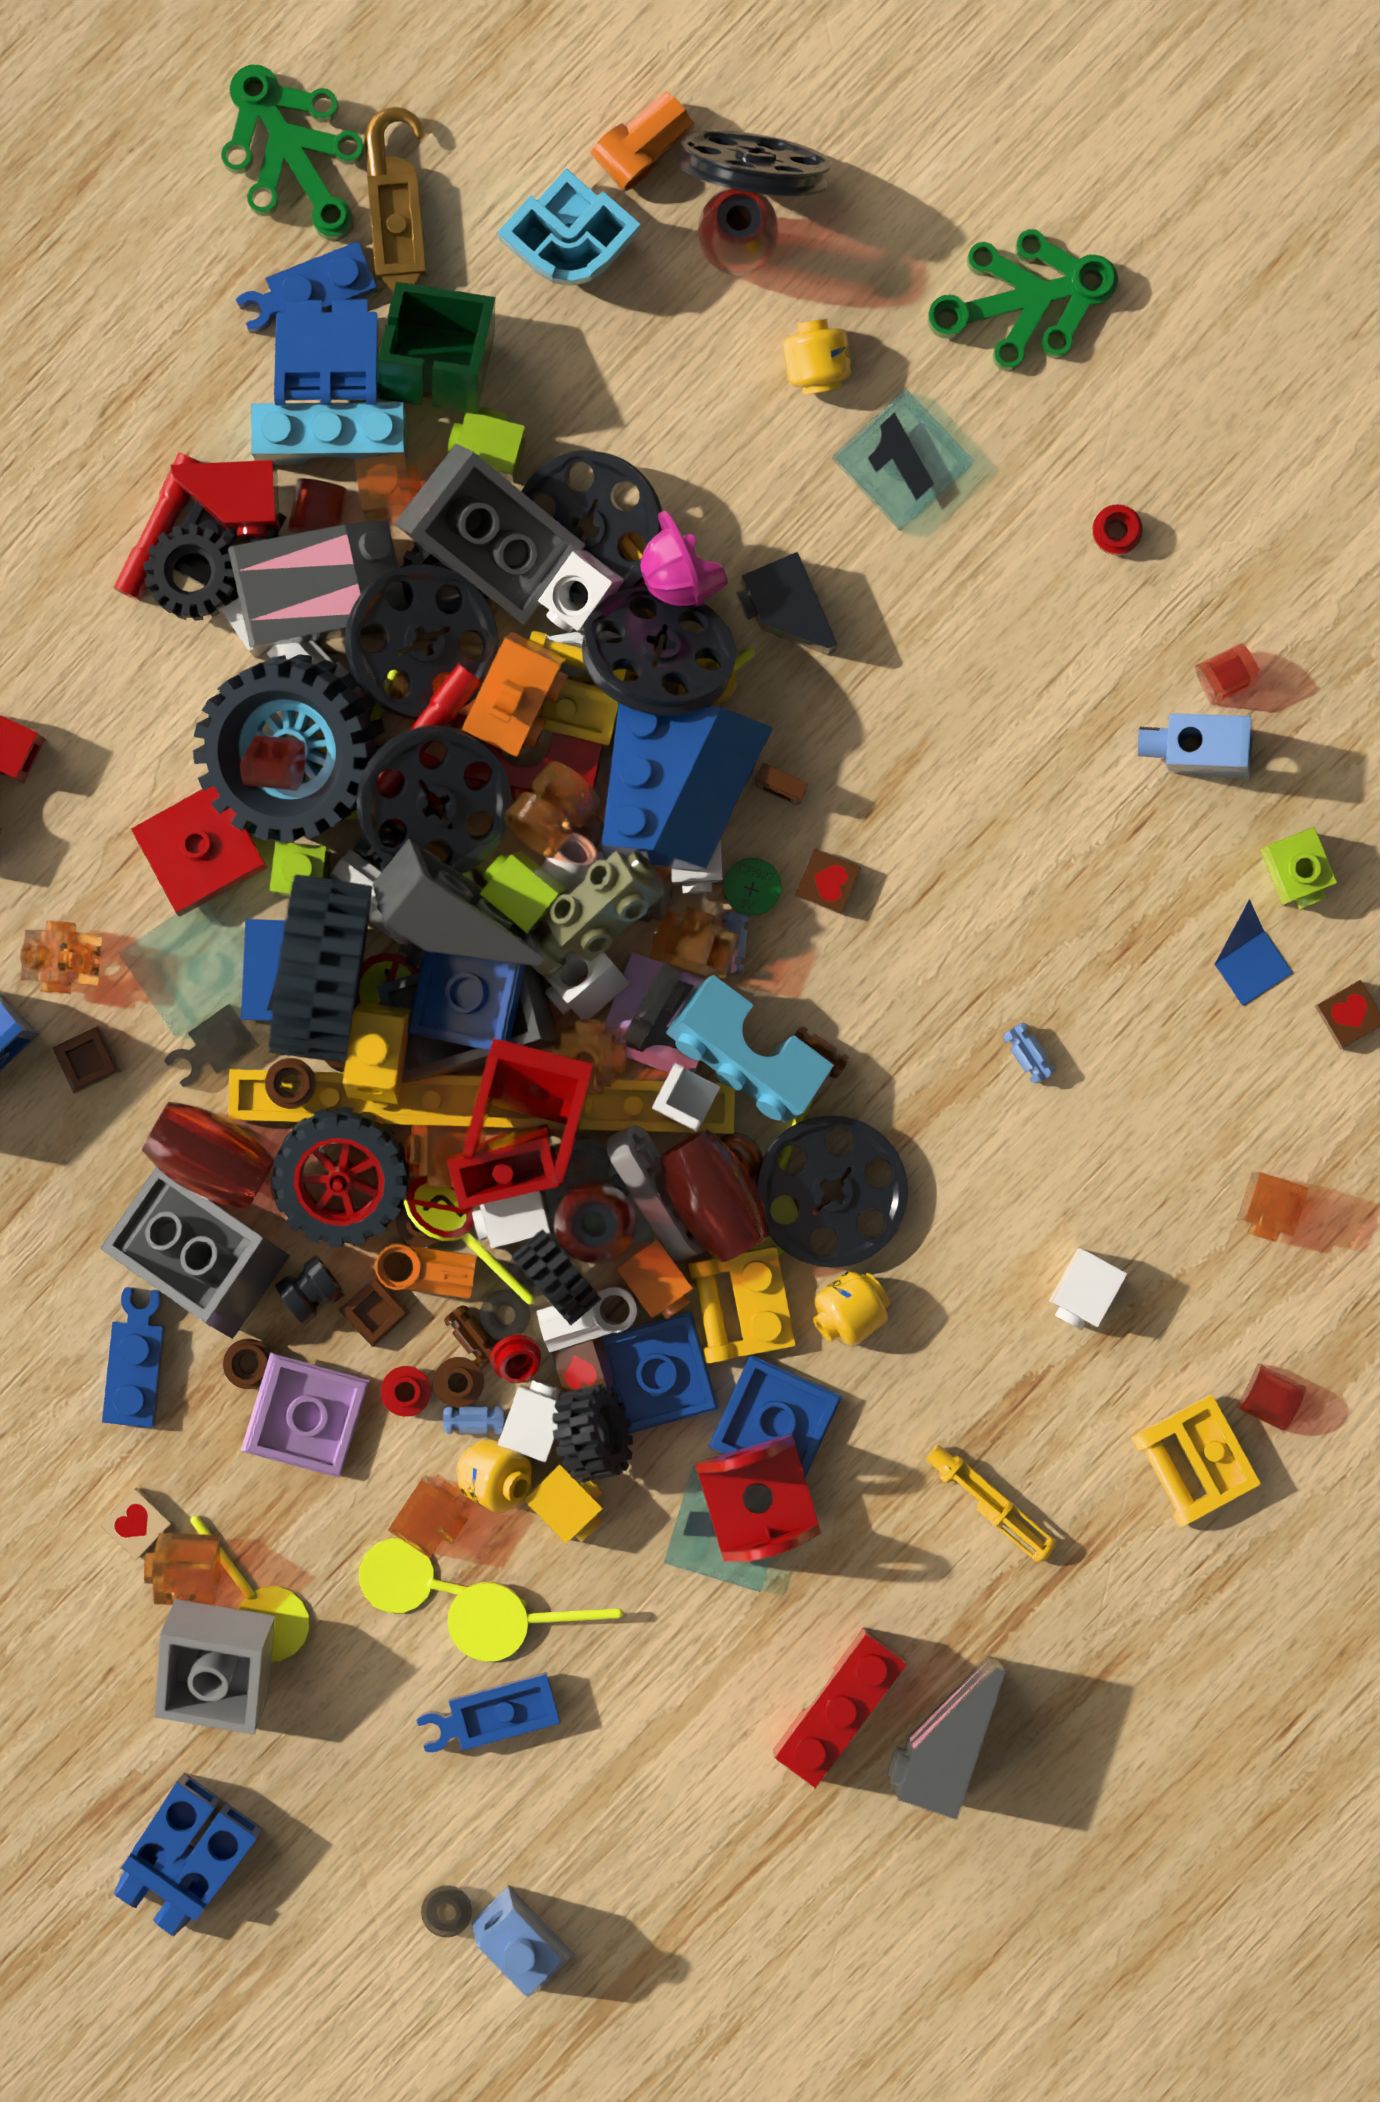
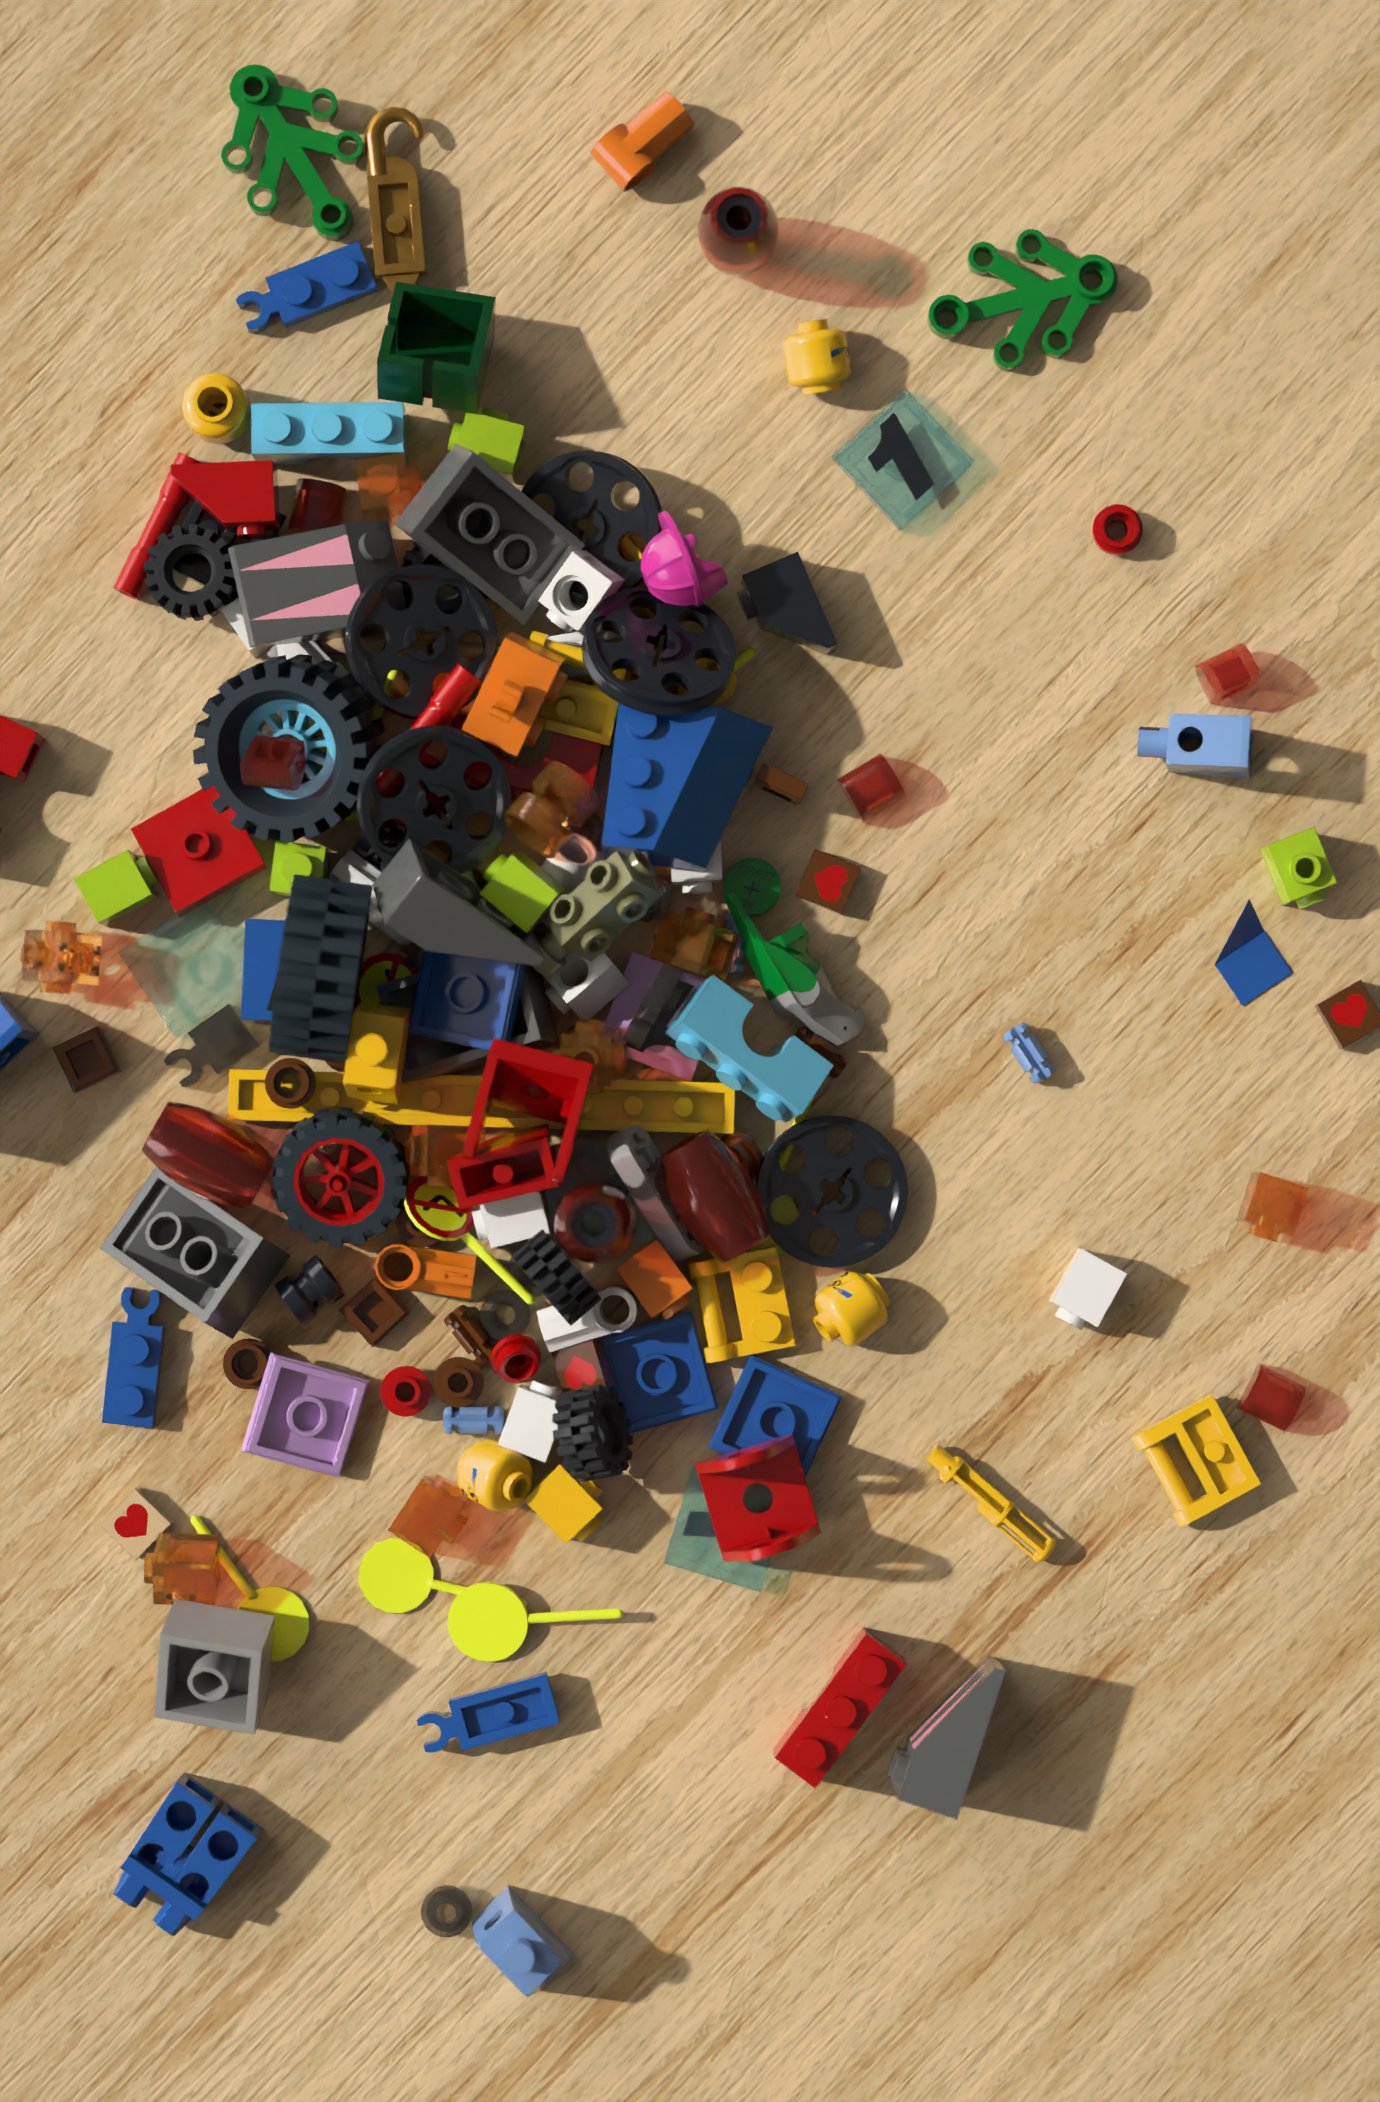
blue plate [274,299,378,406] -> none
medium azure brick [497,168,641,286] -> none
white panel [652,1063,720,1132] -> none
black wedge [678,131,831,196] -> none
none -> lime brick [74,850,159,927]
none -> yellow head [182,373,251,444]
none -> animal [723,892,865,1047]
none -> clear red brick [836,753,906,823]

